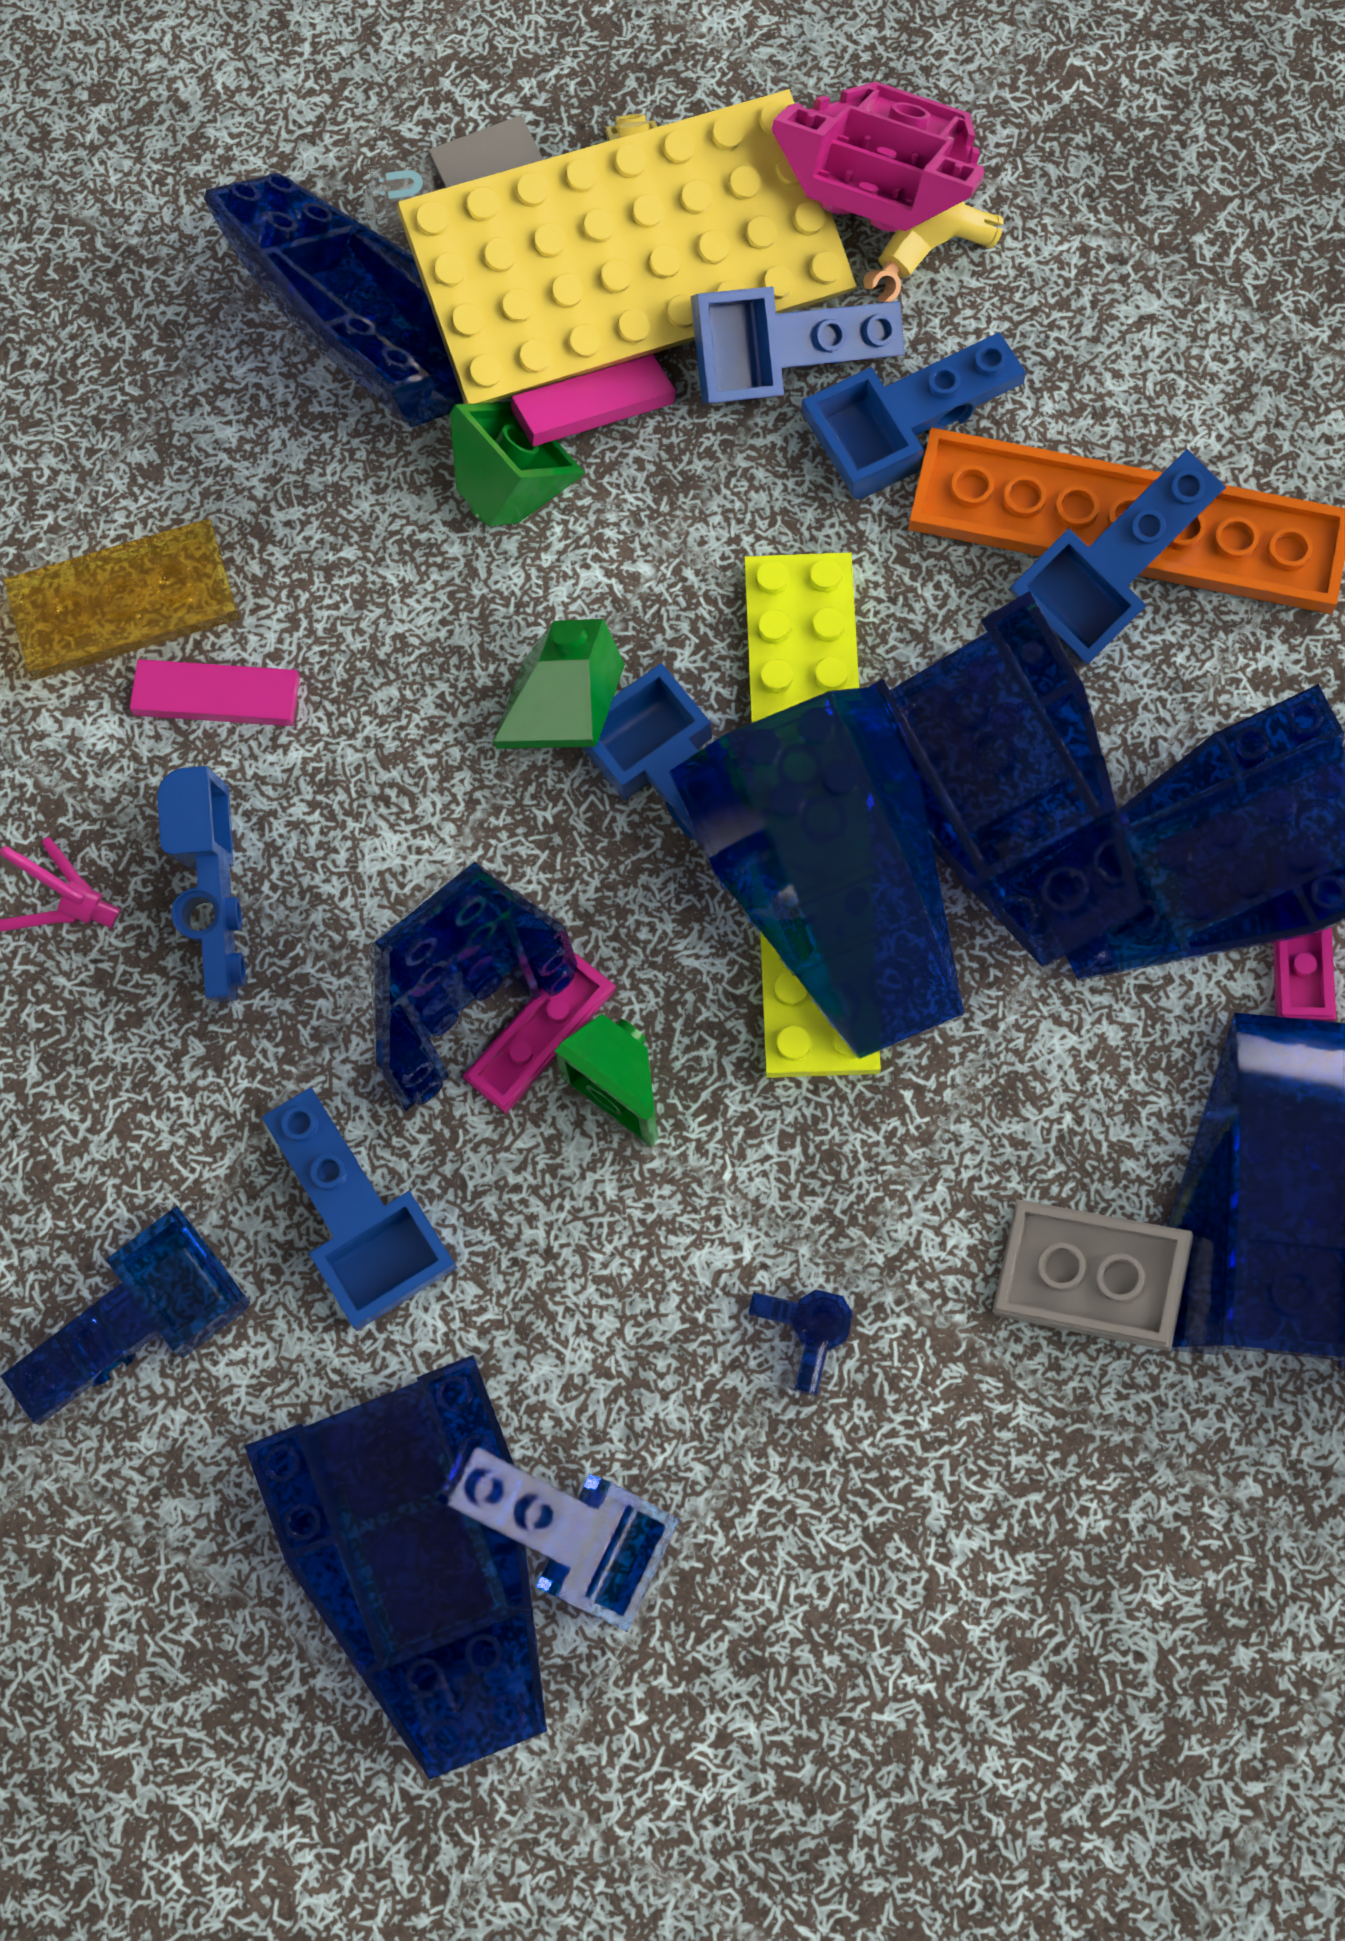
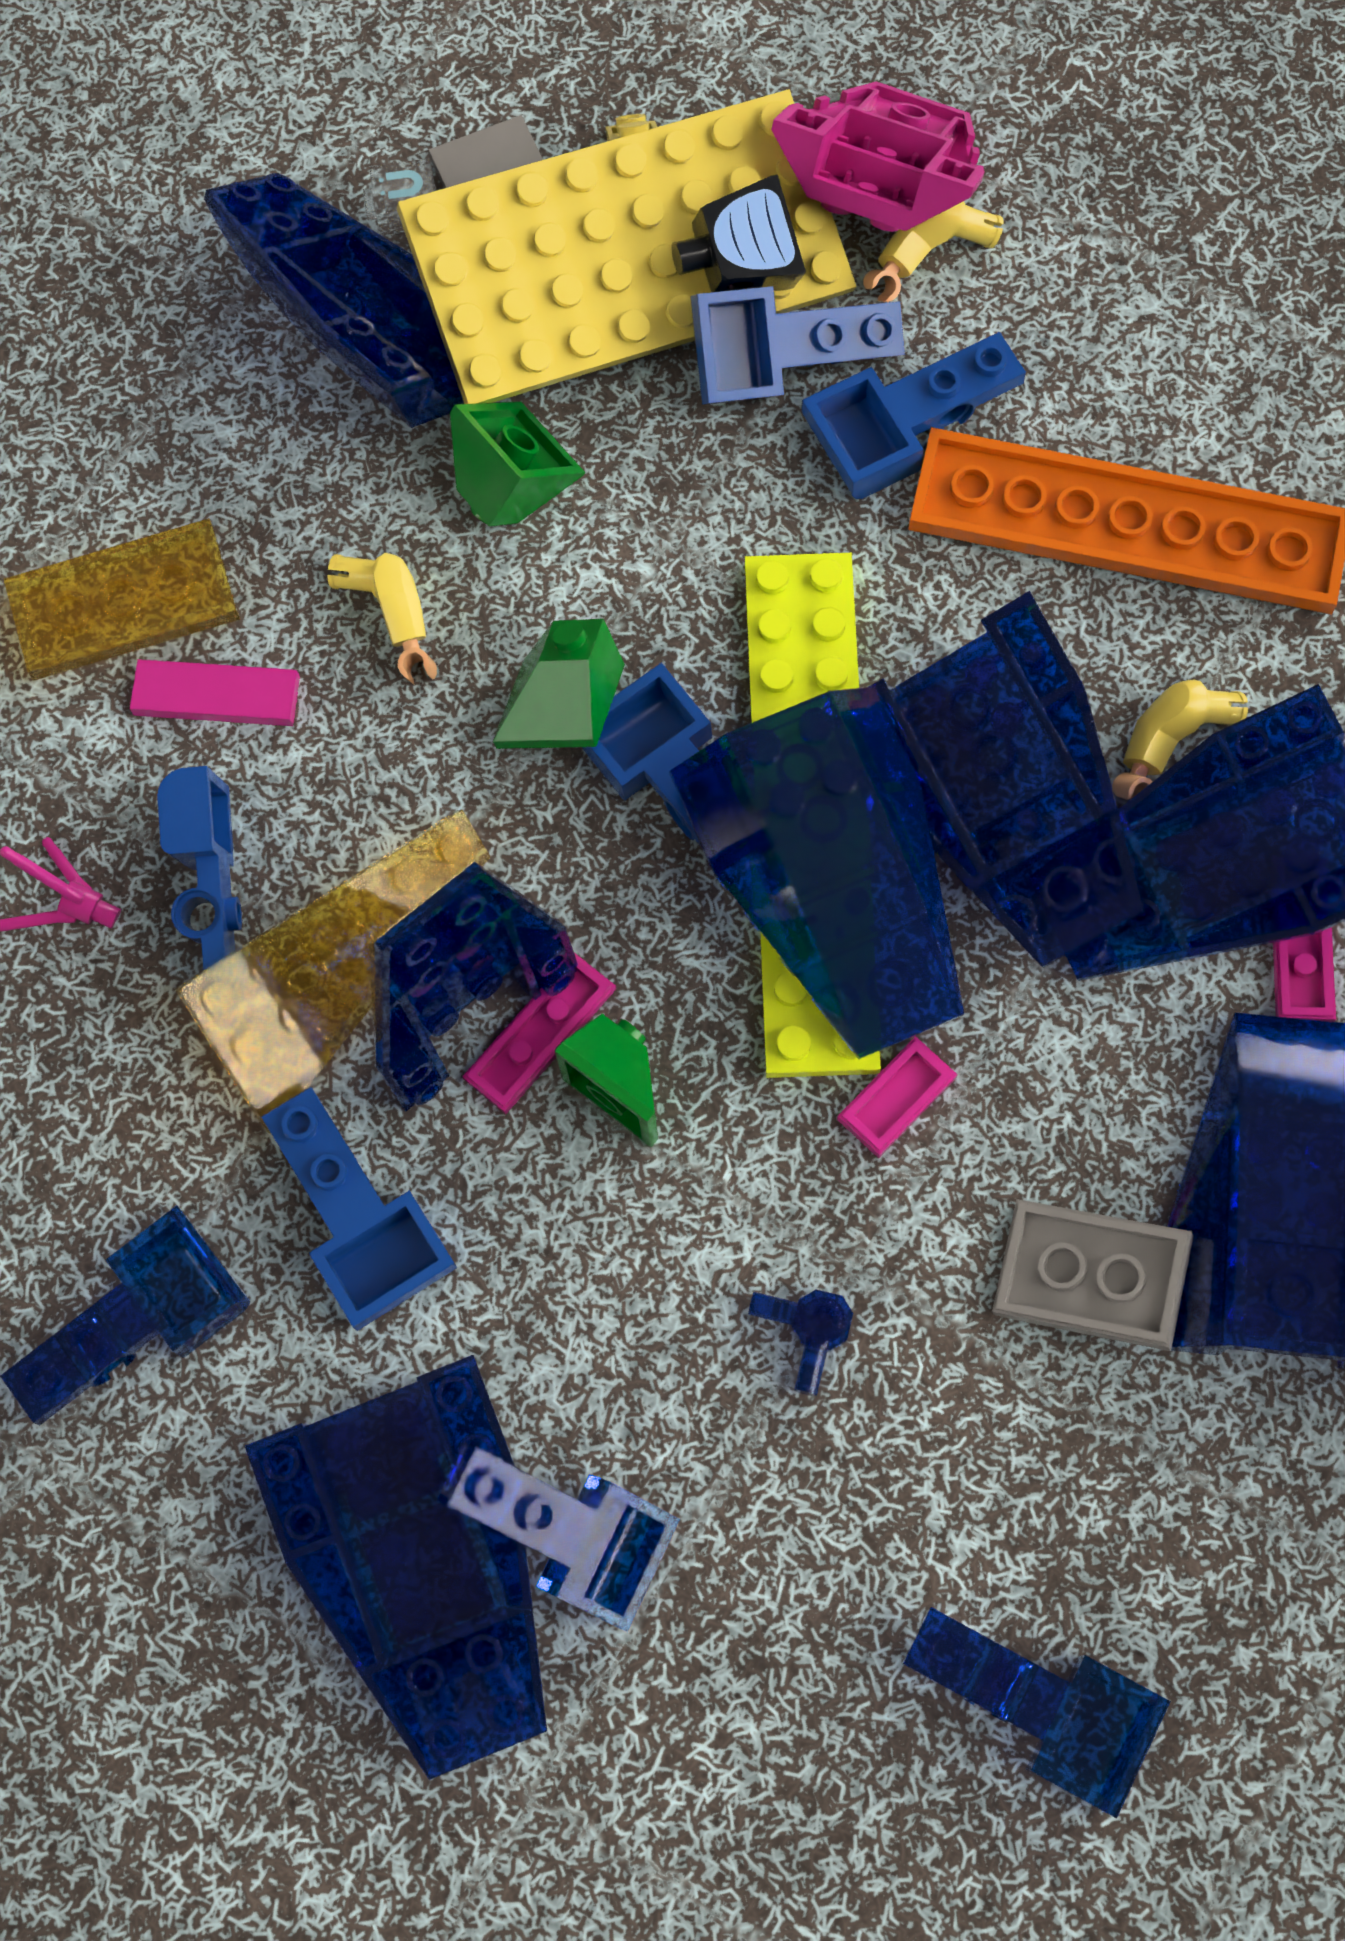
dark pink tile [511,354,676,447] -> none
blue plate [1008,449,1226,666] -> none
none -> clear yellow wing [175,810,491,1134]
none -> light yellow arm [328,553,437,685]
none -> torso [672,174,806,292]
none -> dark pink tile [837,1036,958,1158]
none -> clear blue plate [902,1607,1171,1818]
none -> light yellow arm [1112,679,1248,809]

